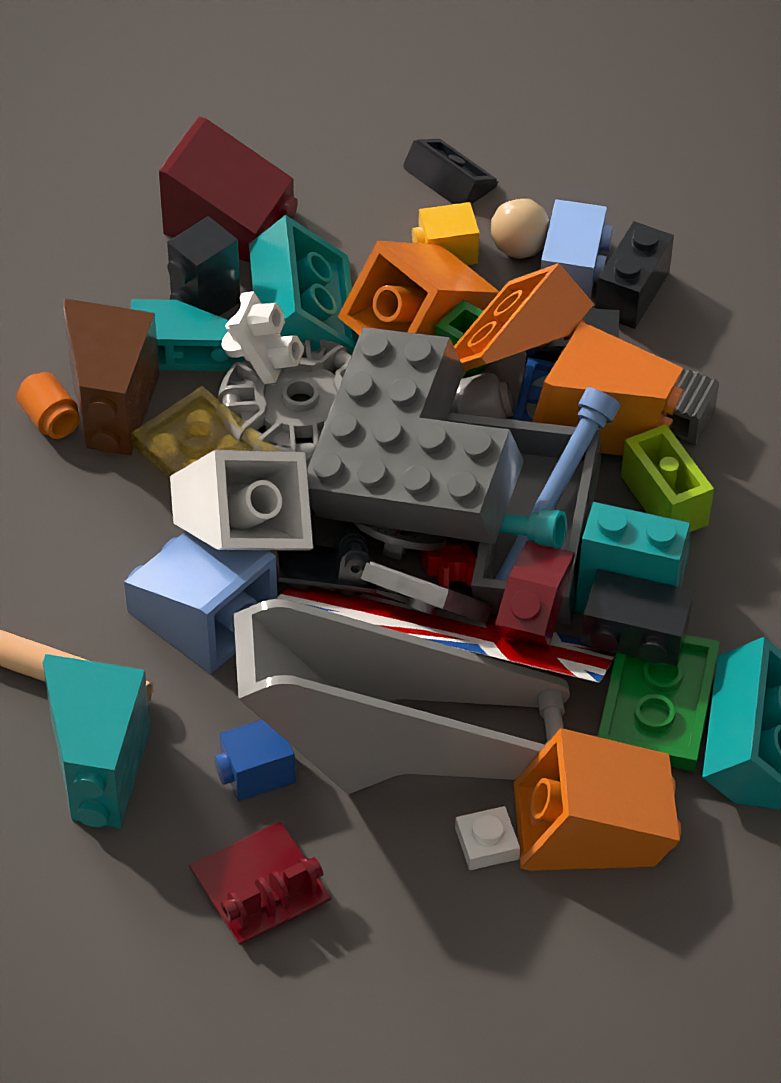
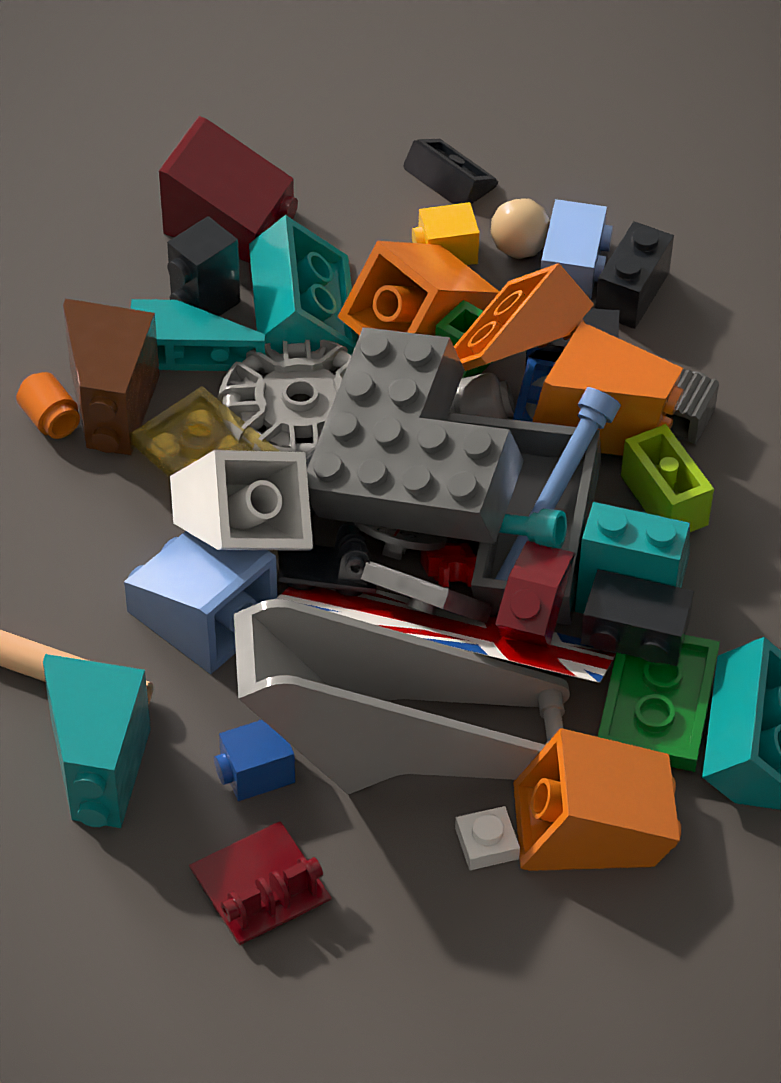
white hips [221,291,304,384] -> none

